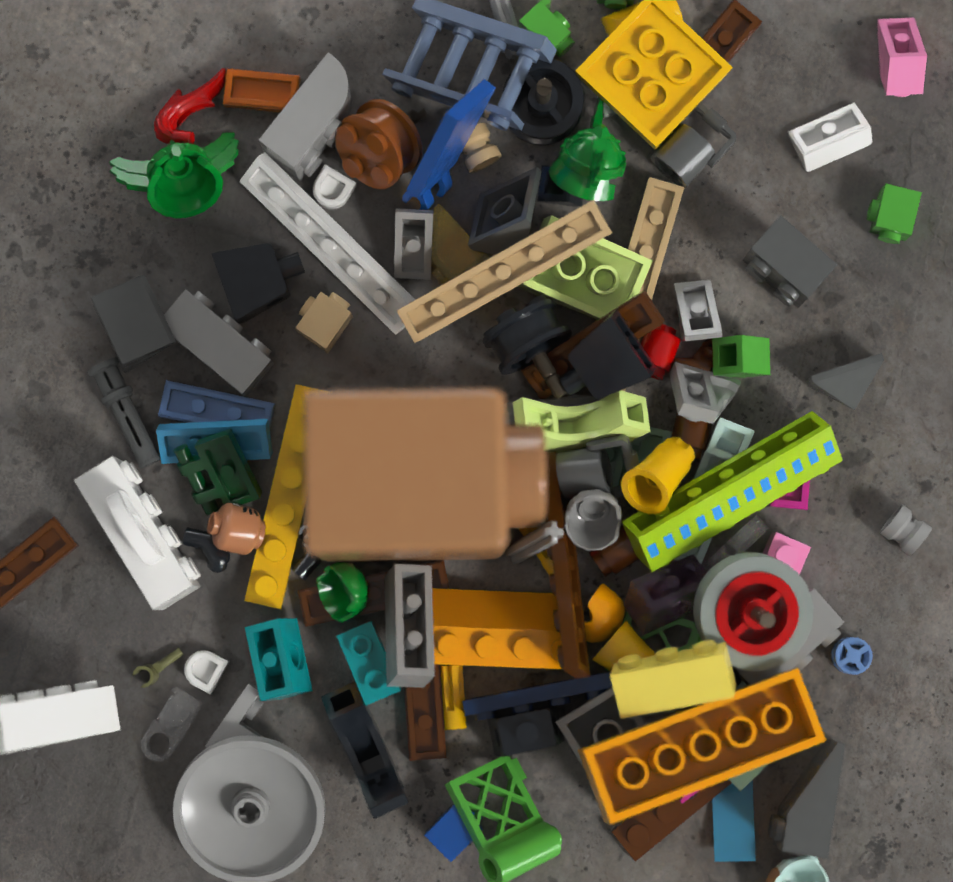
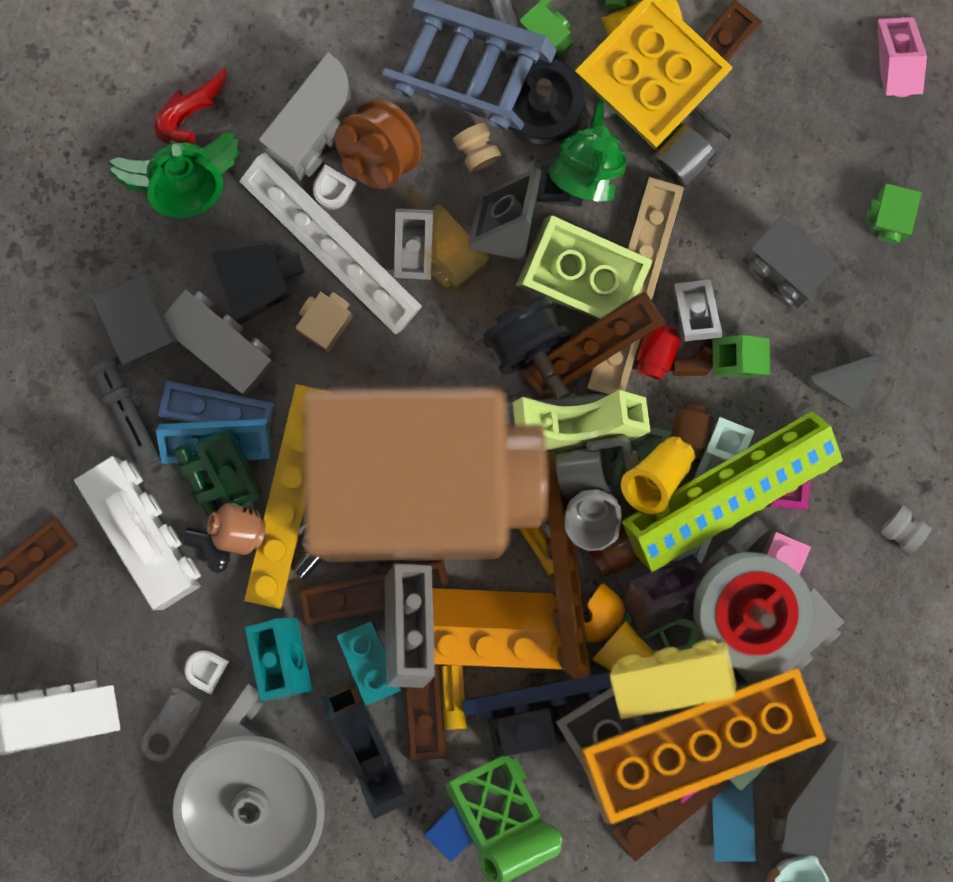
olive hand [132,647,184,688] -> none
orange tile [223,68,301,112] -> none
green hair [316,562,369,622] -> none
tan plate [397,200,612,343] -> none
blue tile [402,79,496,210] -> none
light grey axle [505,521,564,564] -> none
black torso [560,309,656,399] -> none
light grey wing [669,362,741,424] -> none
white slope [788,102,872,172] -> none
medium blue wheel [831,637,872,675] -> none

